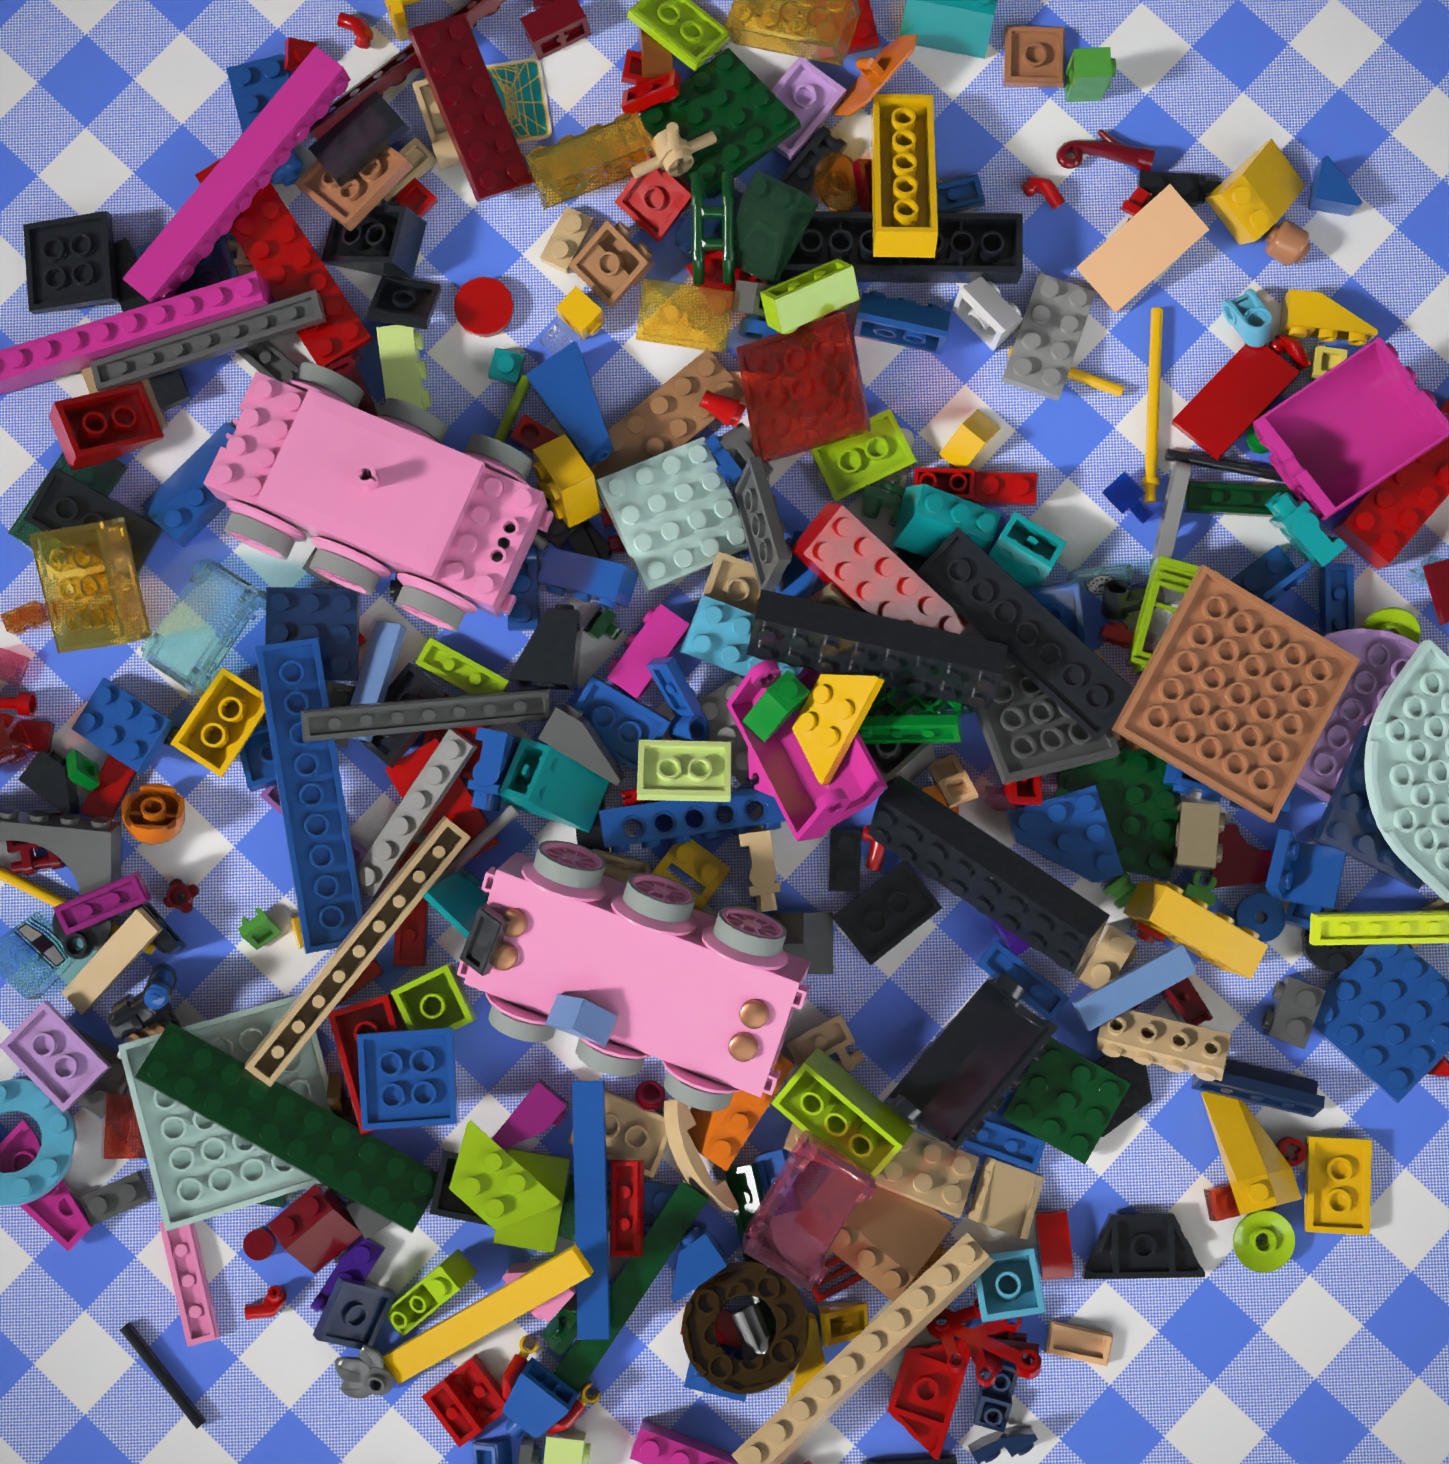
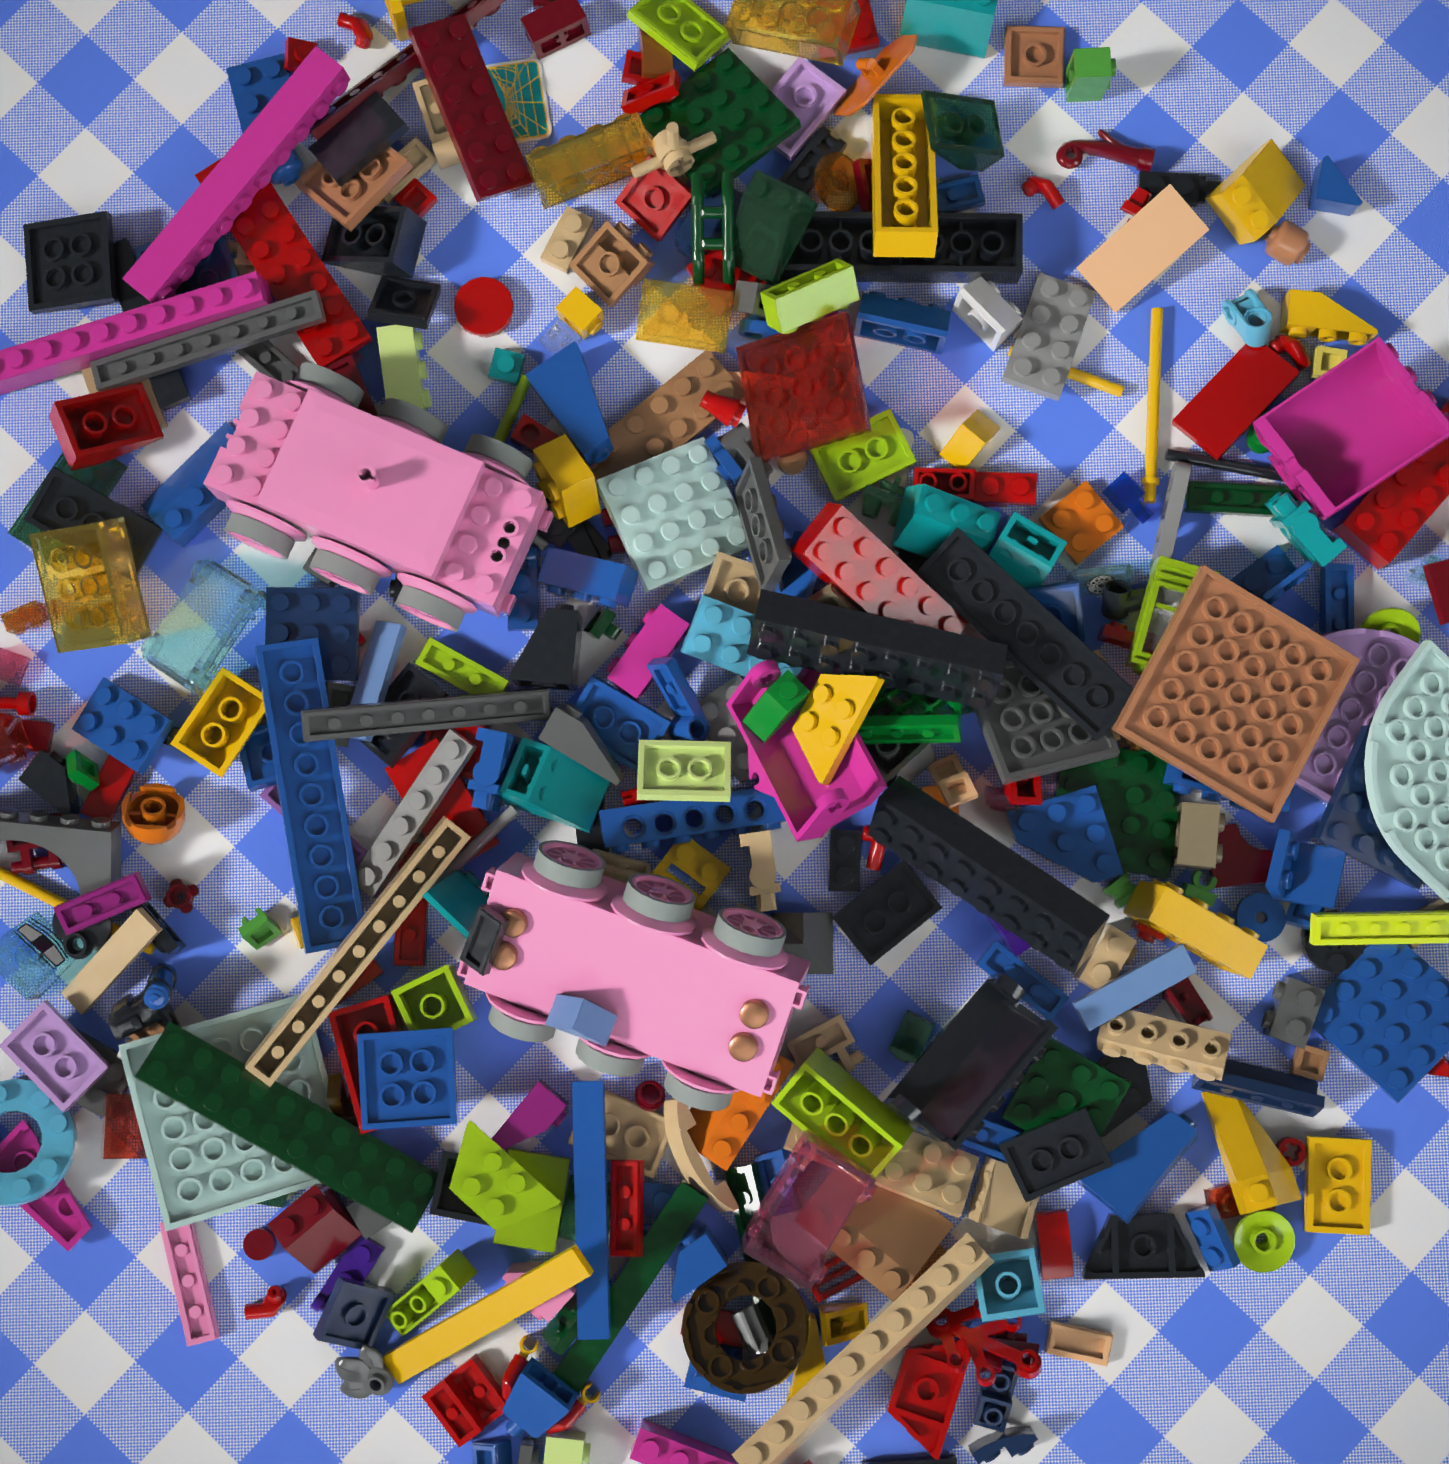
dark grey plate [80,1170,152,1226] -> none
black bar [120,1322,207,1429] -> none
none -> medium nougat tile [777,443,807,475]
none -> bracket [888,1009,935,1064]
none -> clear green slope [921,90,1005,172]
none -> black plate [999,1105,1113,1202]
none -> orange plate [1038,481,1124,566]
none -> blue slope [1077,1111,1198,1224]
none -> blue plate [1184,1204,1241,1272]
none -> medium nougat tile [1289,1045,1330,1082]

